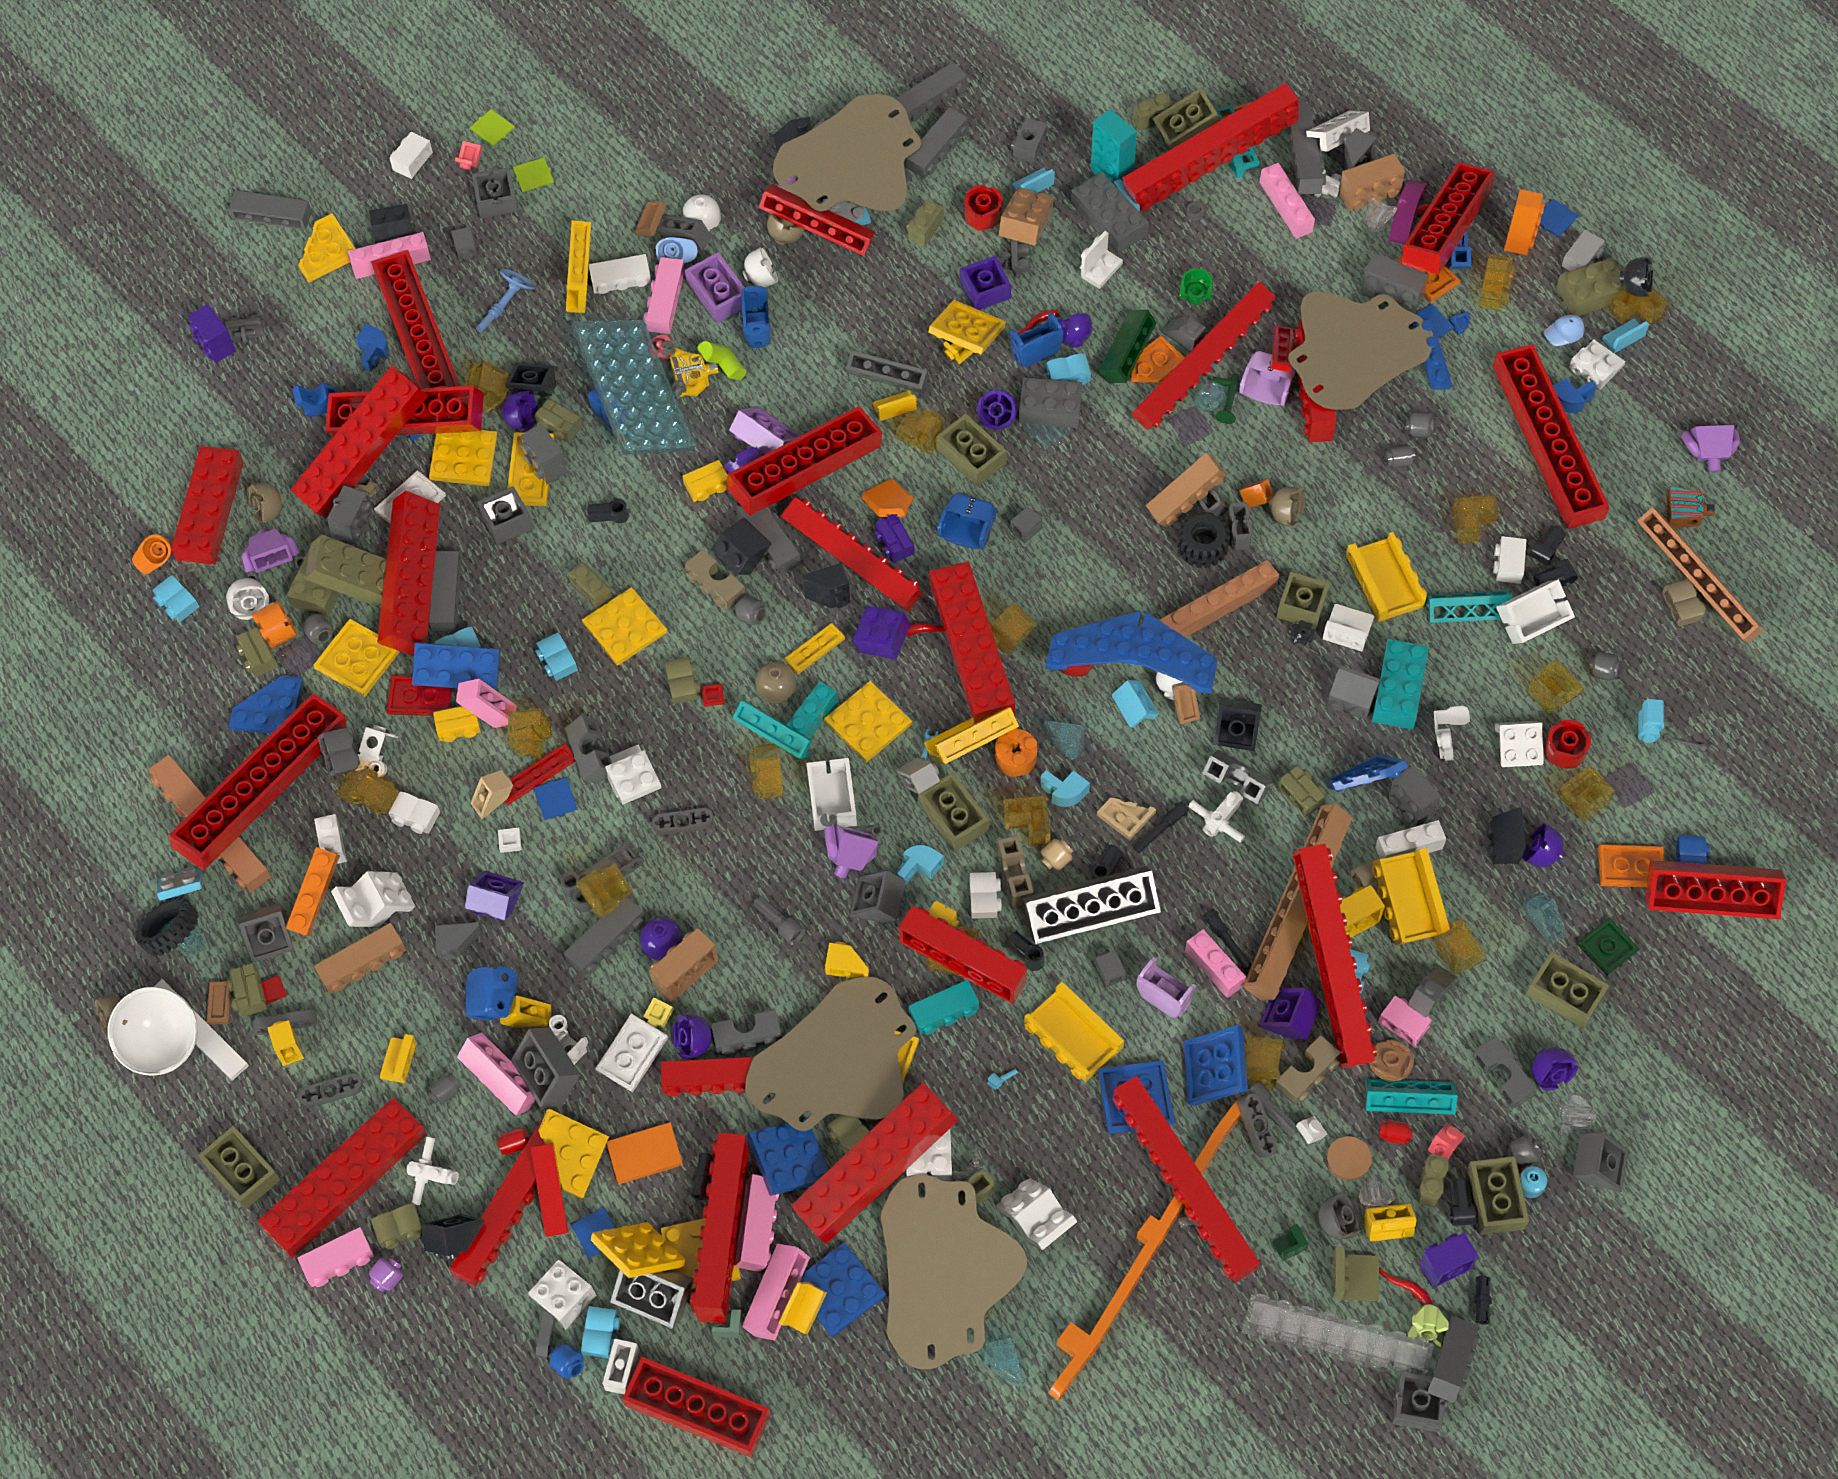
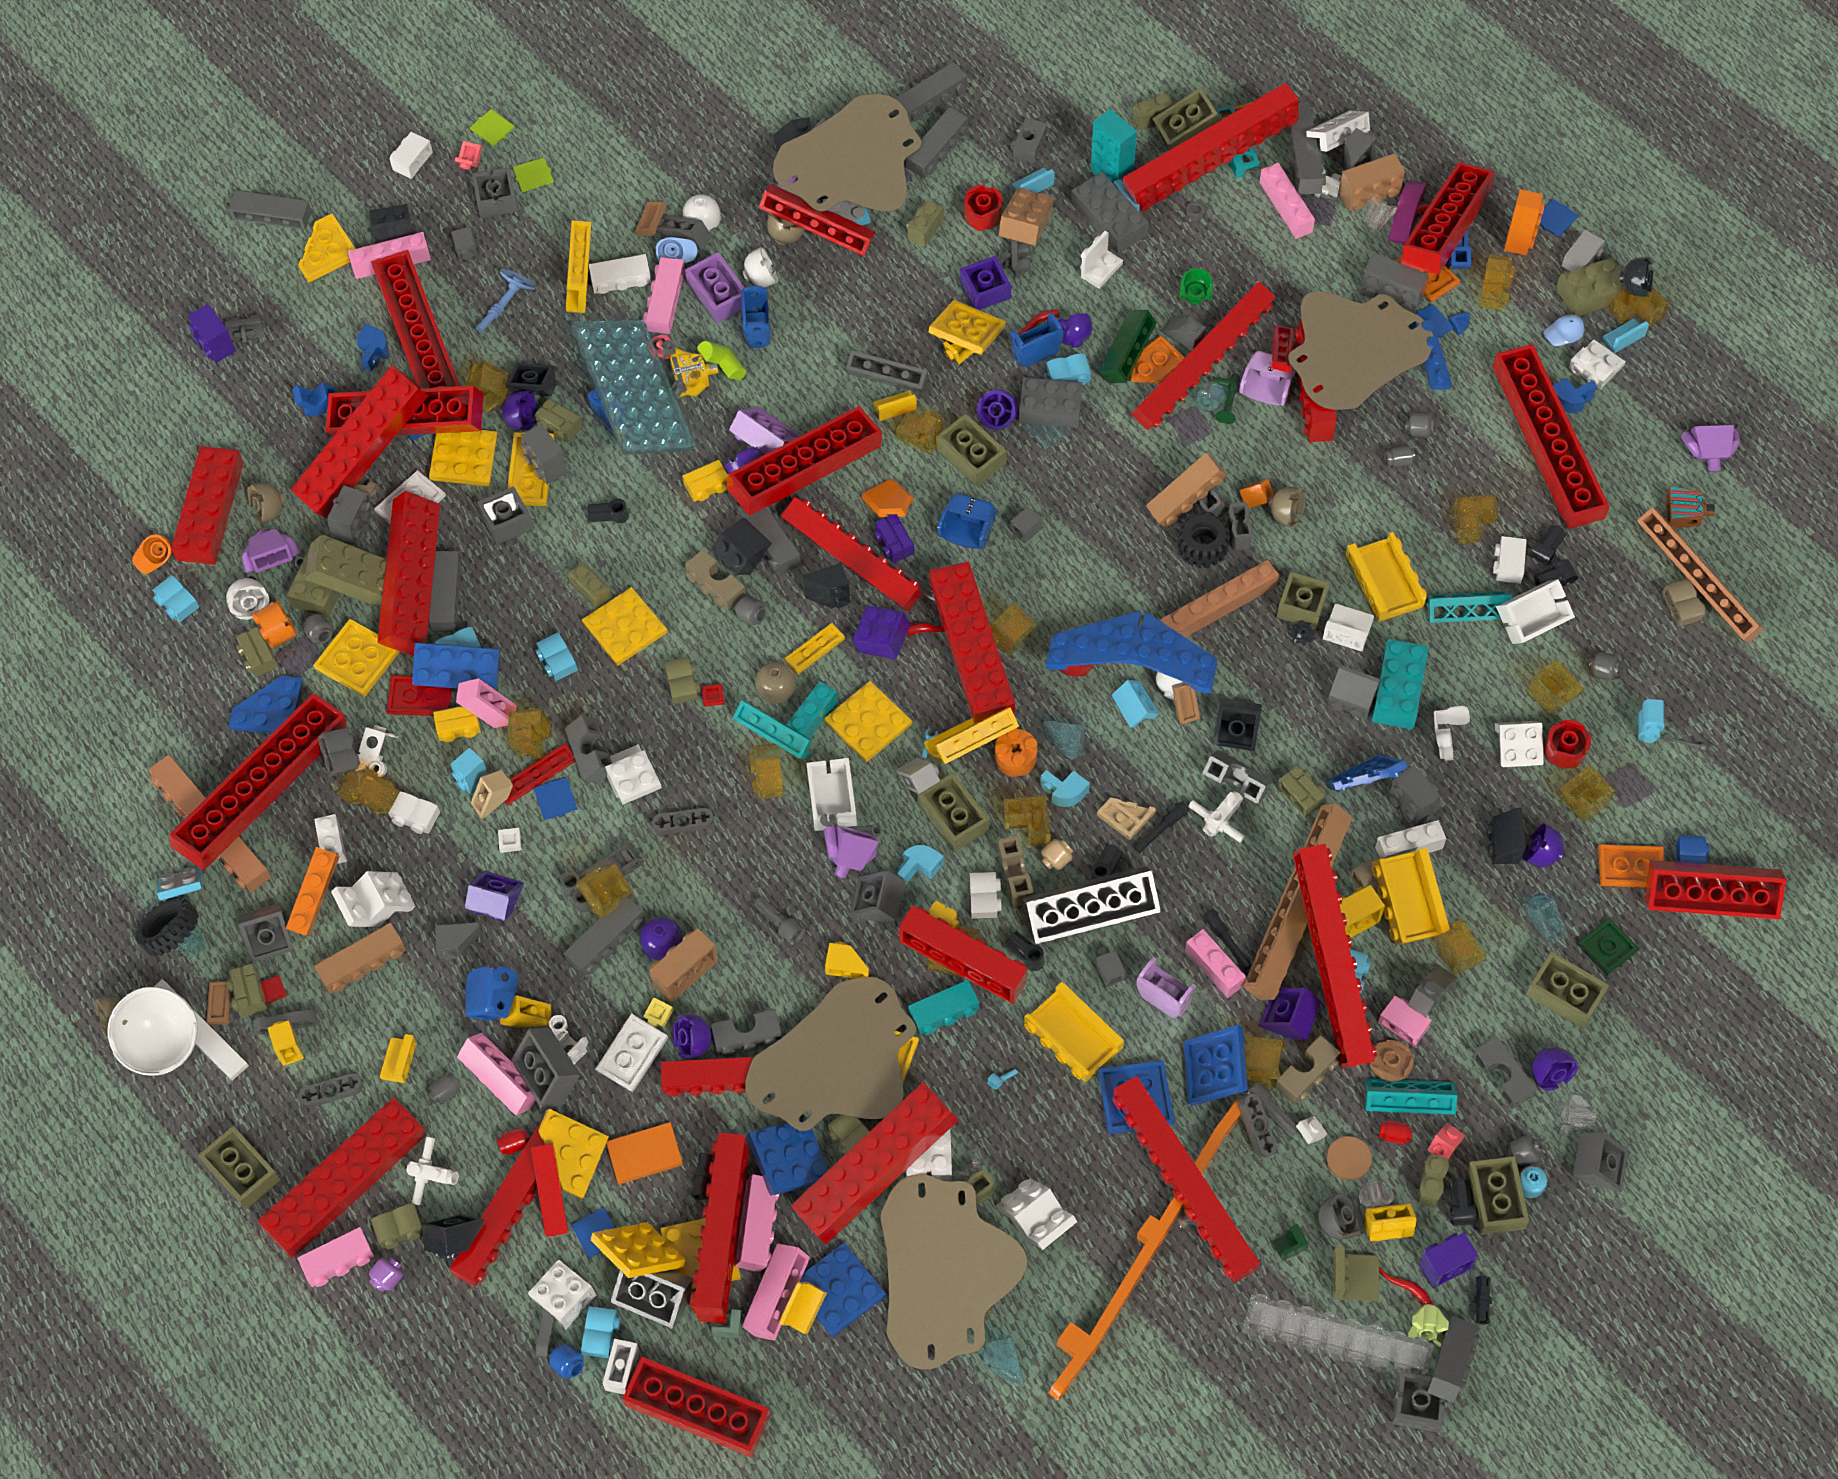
none -> medium azure brick [451,748,488,795]

